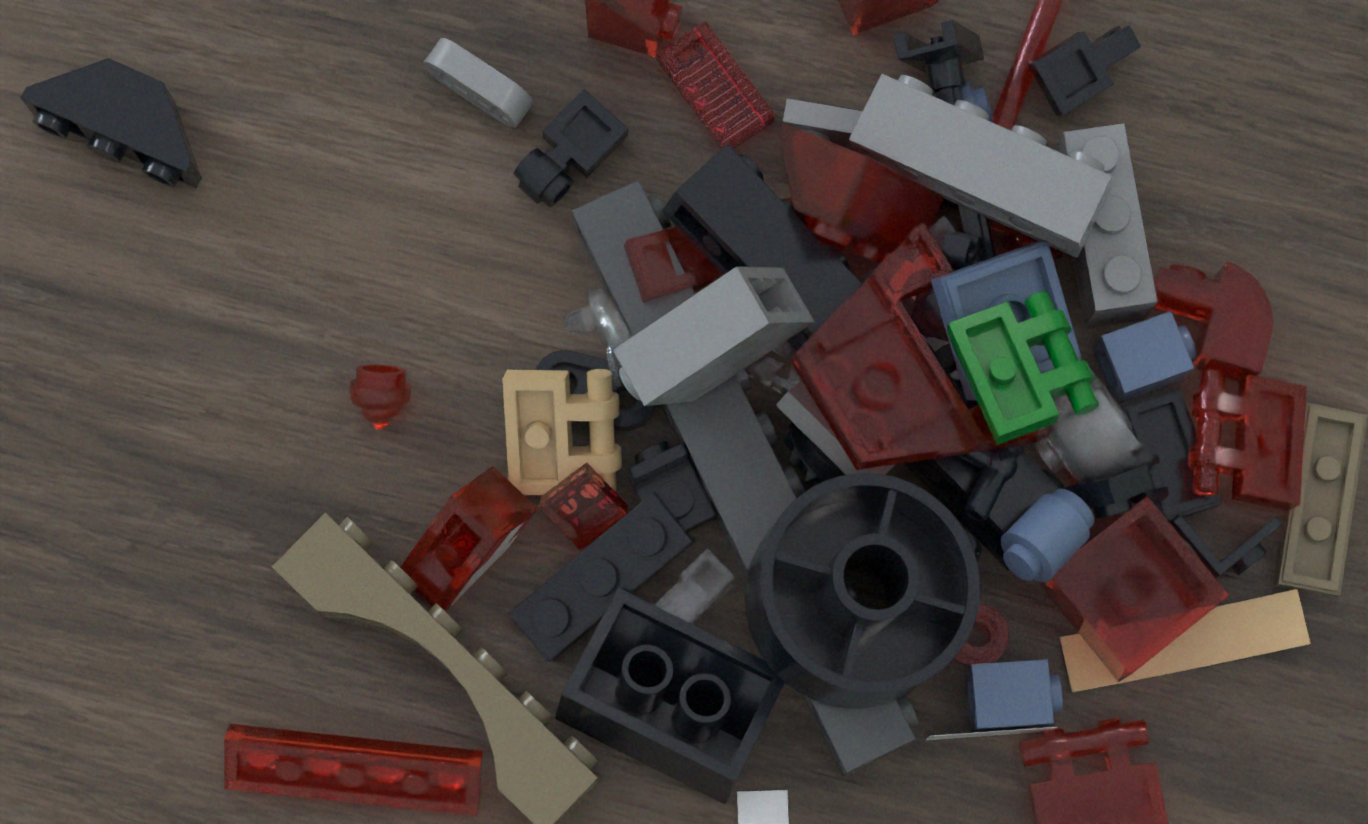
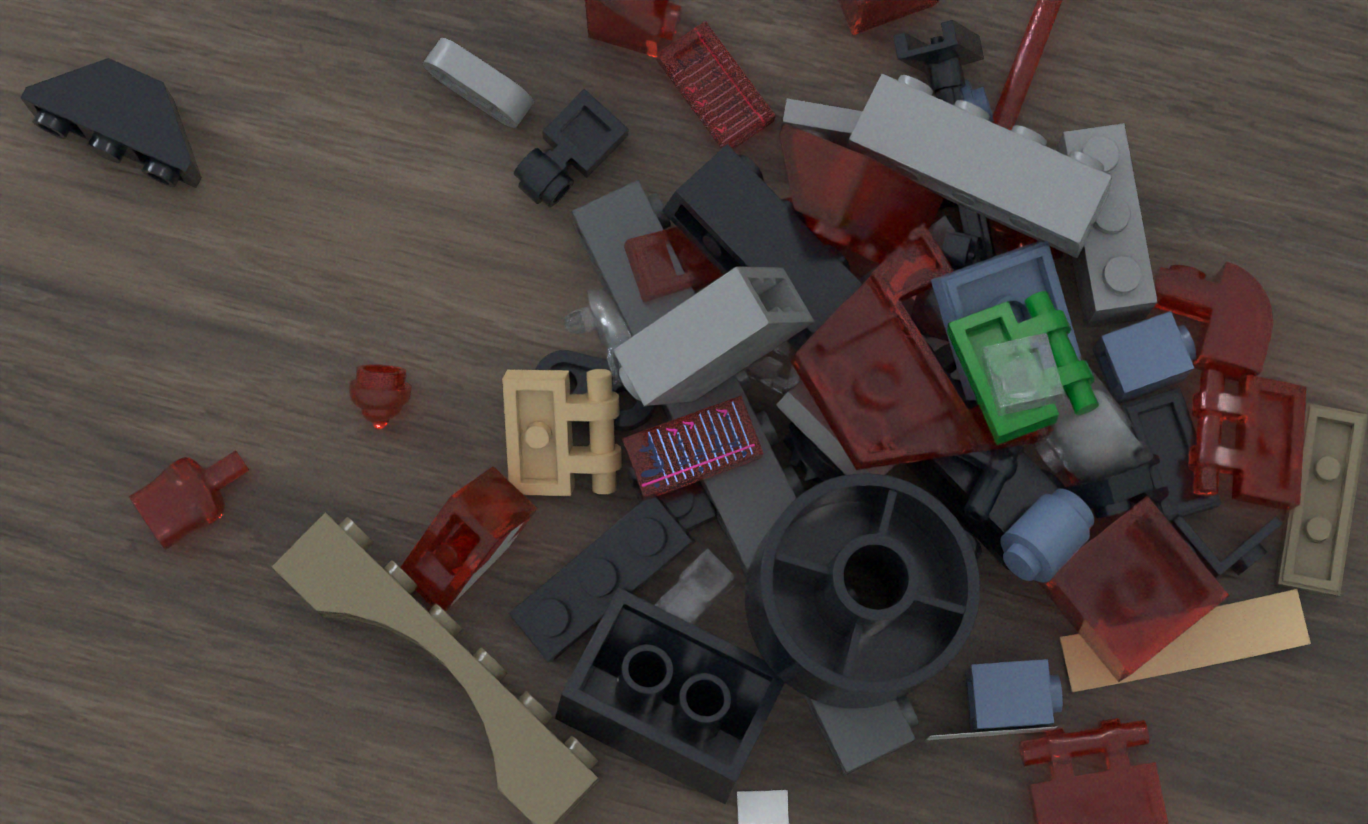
clear red plate [224,724,483,816] -> none
clear red tile [538,462,628,550] -> none
clear red plate [955,604,1009,666] -> none
black plate [1027,25,1141,116] -> none
none -> clear red piece [129,450,249,550]
none -> clear red tile [622,395,764,501]
none -> clear plate [981,333,1064,416]

